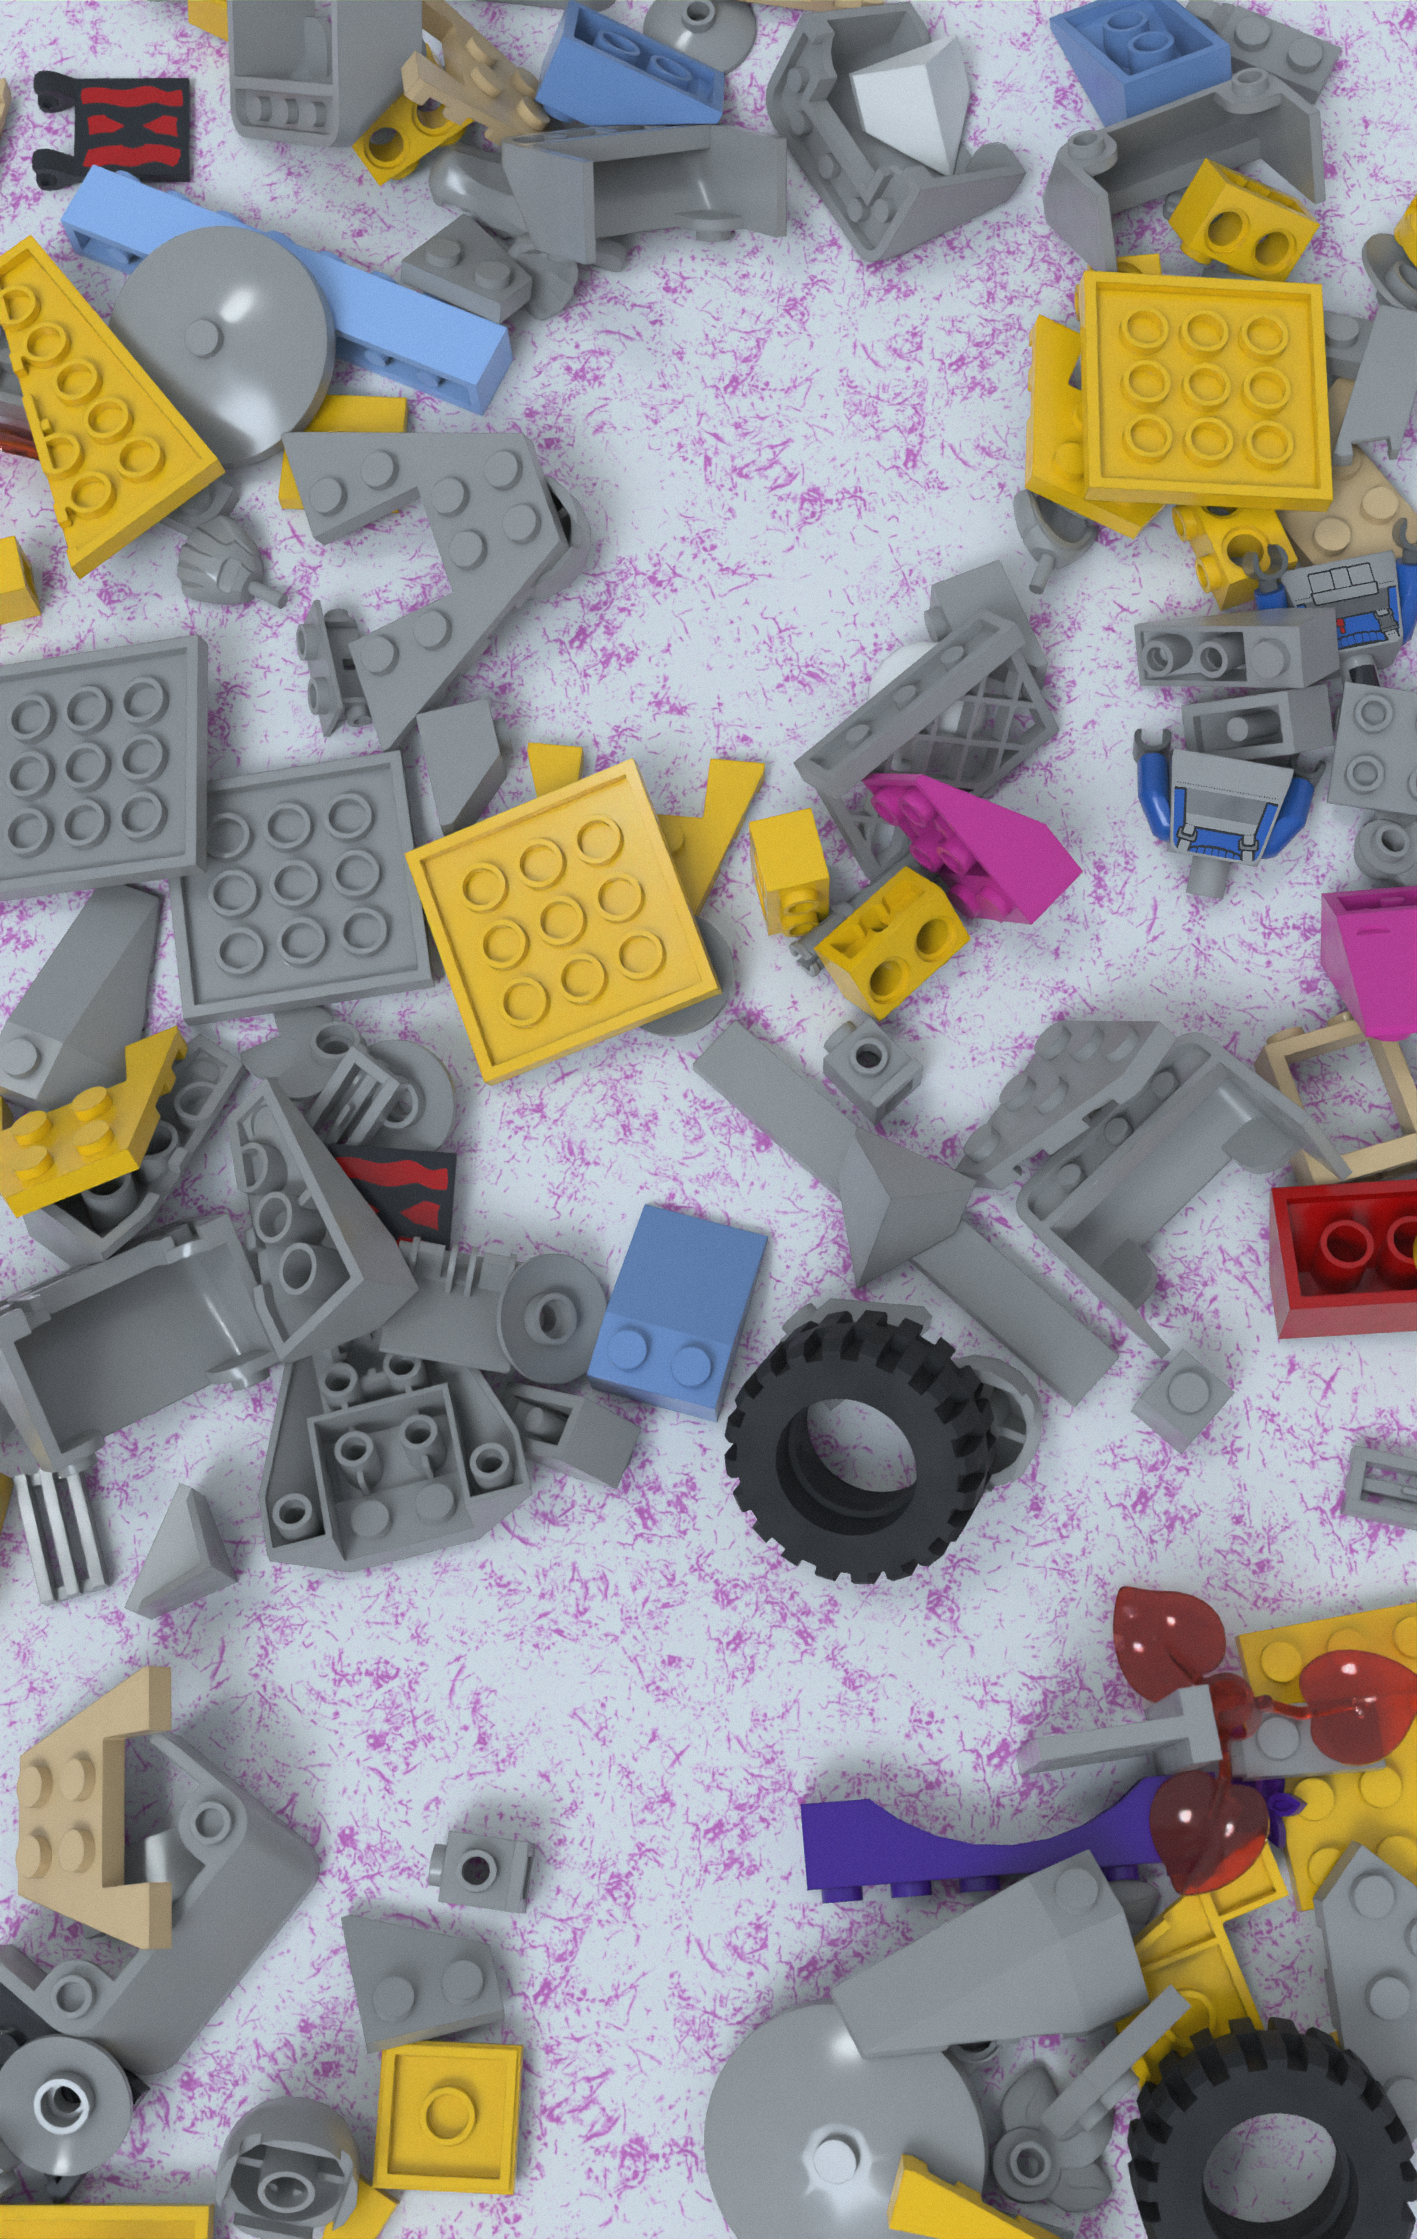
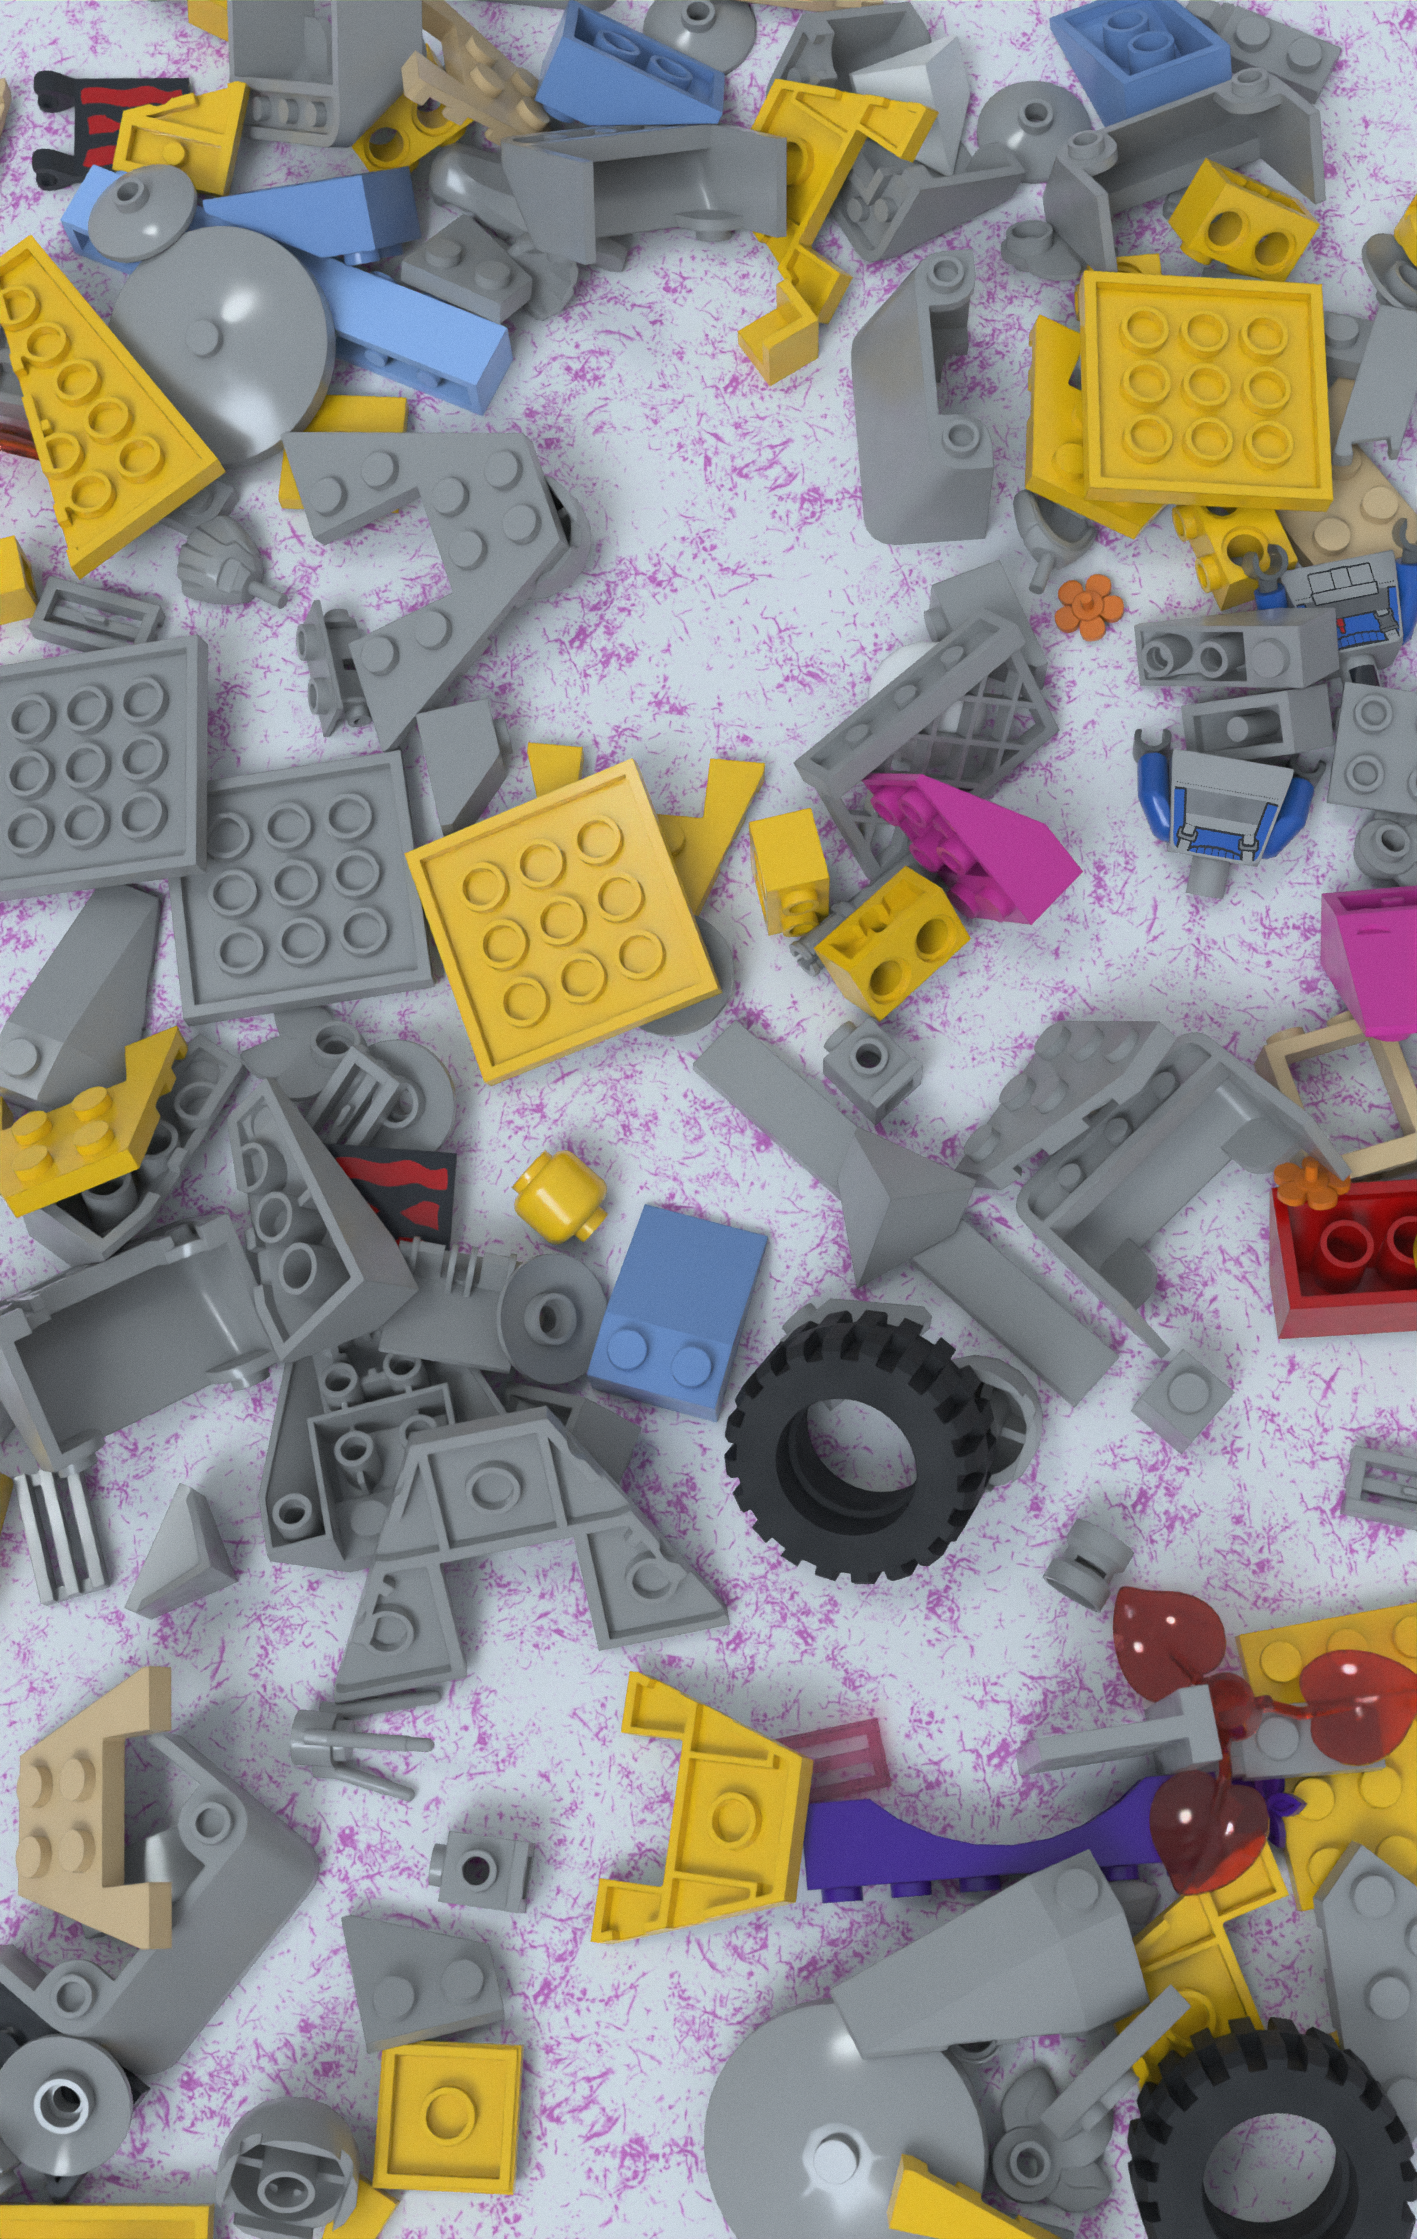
none -> light grey tile [28,576,166,652]
none -> light grey dish [88,164,198,263]
none -> yellow wing [112,81,251,197]
none -> medium blue slope [202,166,422,266]
none -> light grey plant [290,1691,441,1801]
none -> light grey wing [334,1406,730,1704]
none -> yellow head [511,1150,608,1245]
none -> yellow wing [590,1671,814,1945]
none -> yellow panel [737,278,819,386]
none -> yellow wing [750,79,939,324]
none -> clear pink tile [774,1718,892,1804]
none -> light grey windscreen [851,249,994,545]
none -> light grey dish [976,81,1091,183]
none -> light grey plate [1001,220,1118,281]
none -> light grey wheel [1043,1519,1134,1612]
none -> orange plant [1054,574,1124,642]
none -> orange plant [1273,1156,1351,1210]

